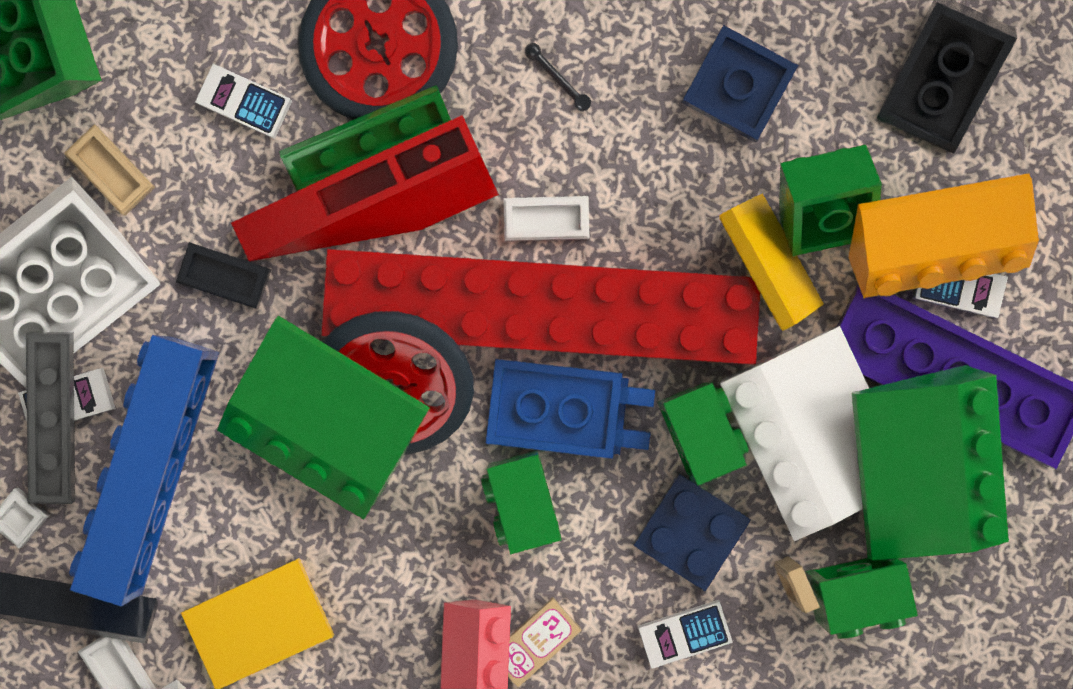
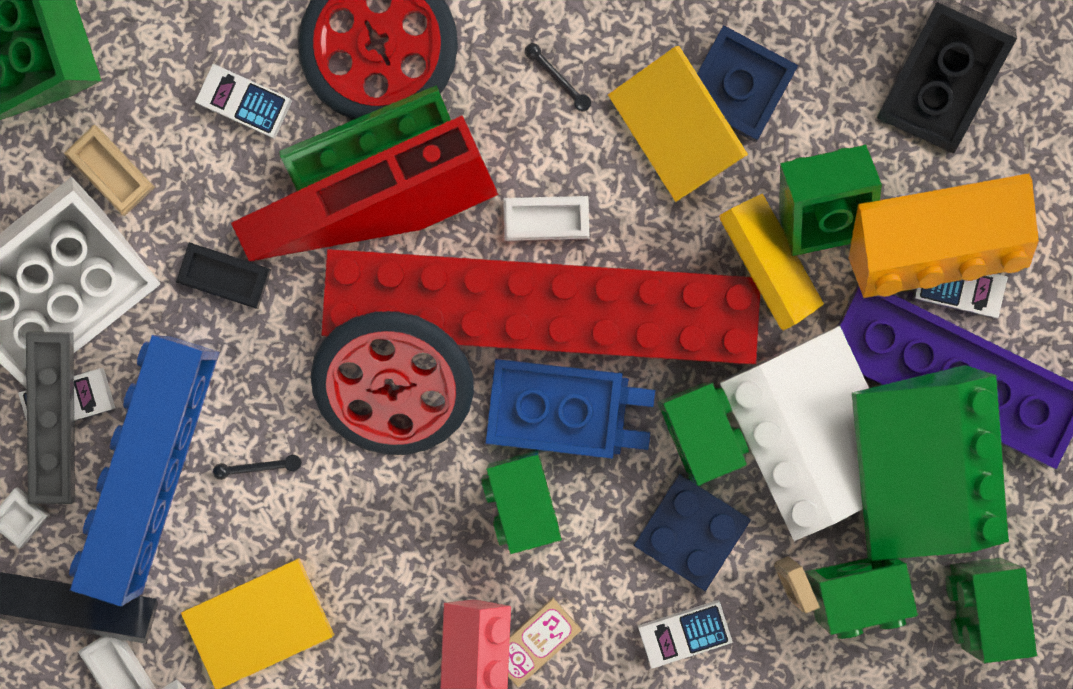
green slope [217,315,430,520] -> none
none -> black hinge [213,454,302,480]
none -> yellow tile [608,46,748,202]
none -> green brick [945,558,1038,664]

